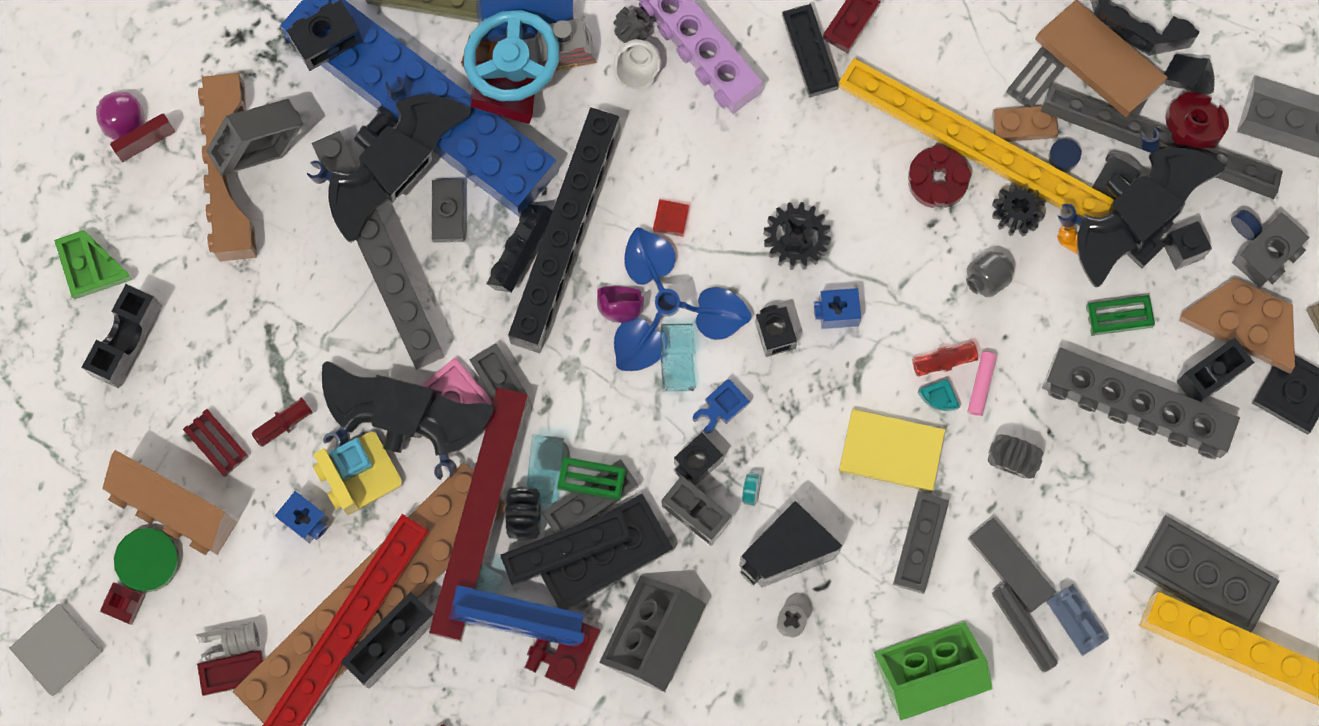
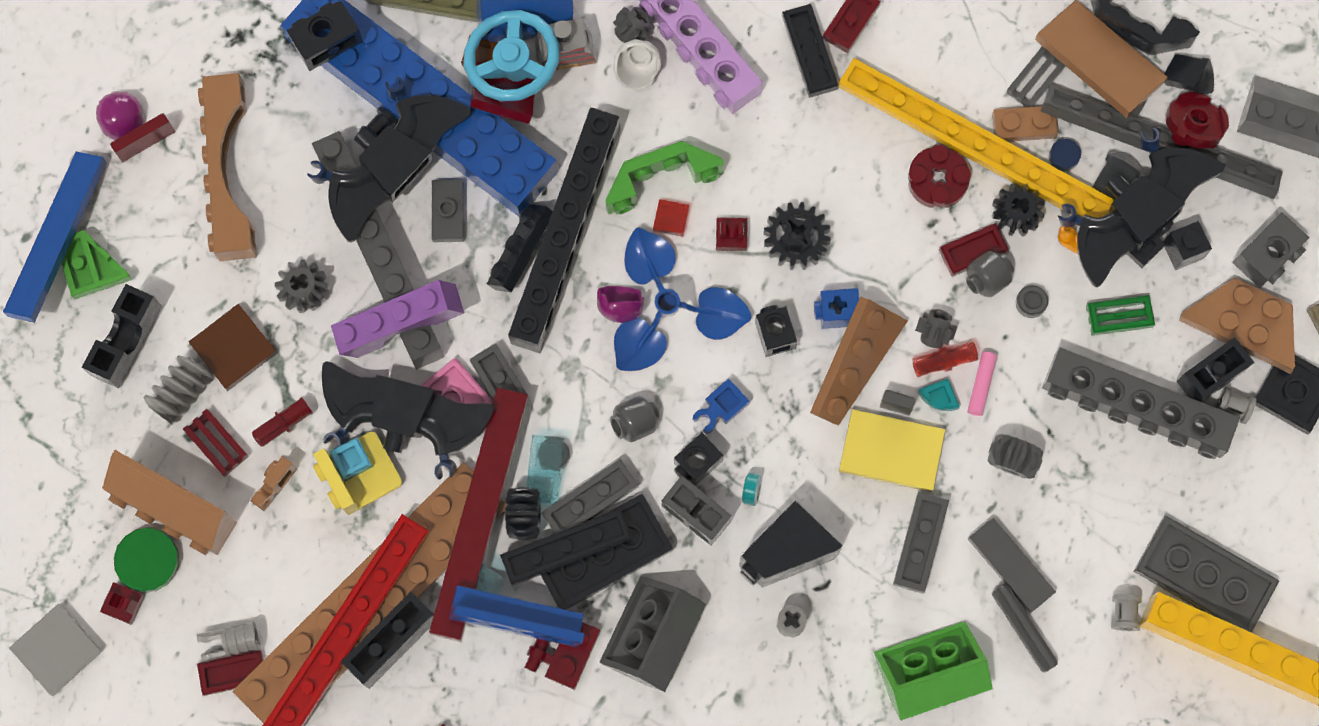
dark grey window [206,99,304,176] -> none
blue brick [275,491,329,544] -> none
green tile [557,457,626,501] -> none
clear light blue slope [660,323,696,392] -> none
sand blue hinge [1046,584,1109,656] -> none
dark blue tile [1231,210,1262,240] -> none
none -> blue tile [3,152,107,323]
none -> light grey piece [143,355,213,425]
none -> reddish brown tile [188,304,277,392]
none -> medium nougat plate [250,456,297,511]
none -> dark grey gear [274,259,329,313]
none -> medium lavender arch [331,280,465,358]
none -> bright green slope [605,141,724,215]
none -> dark grey head [610,396,659,442]
none -> dark red tile [716,217,748,251]
none -> medium nougat wing [810,297,908,426]
none -> dark grey tile [879,389,916,416]
none -> dark grey gear [915,309,957,348]
none -> dark red tile [939,223,1009,277]
none -> dark grey tile [1016,285,1048,318]
none -> light grey bush [1111,594,1142,631]
none -> light grey bush [1215,387,1256,424]

